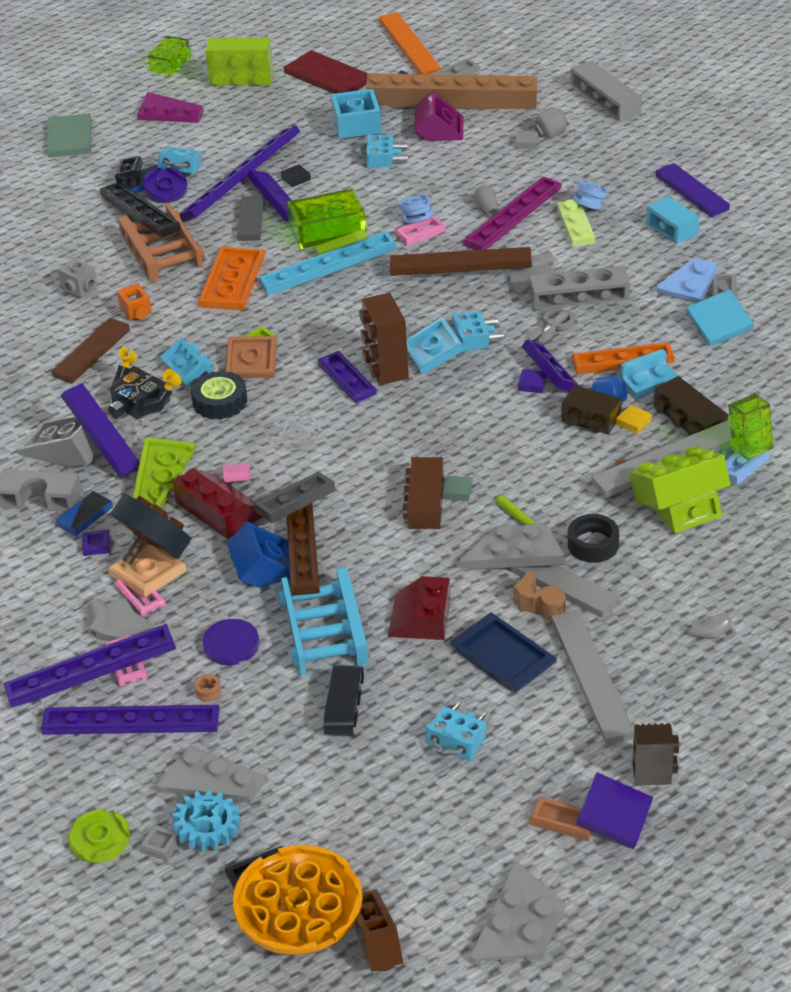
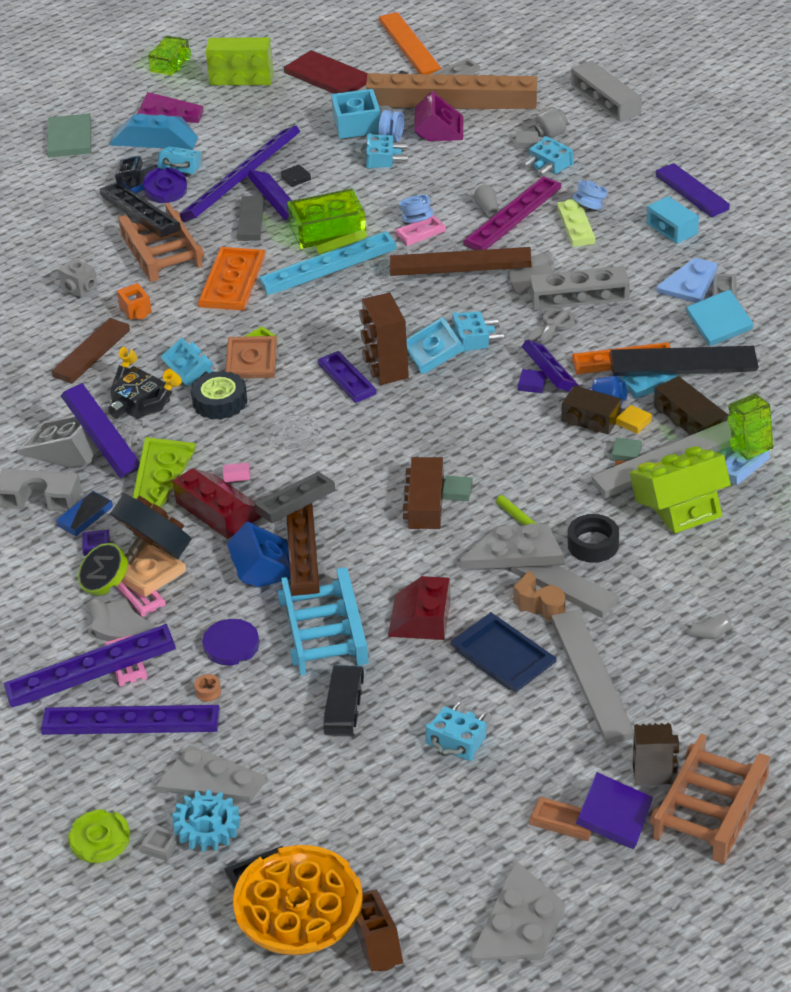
none -> tile [78,543,128,596]
none -> dark azure wedge [110,114,198,150]
none -> light blue wheel [379,109,404,142]
none -> medium azure piece [521,136,574,177]
none -> black tile [609,345,759,376]
none -> sand green tile [612,438,642,461]
none -> nougat fence [650,734,770,864]

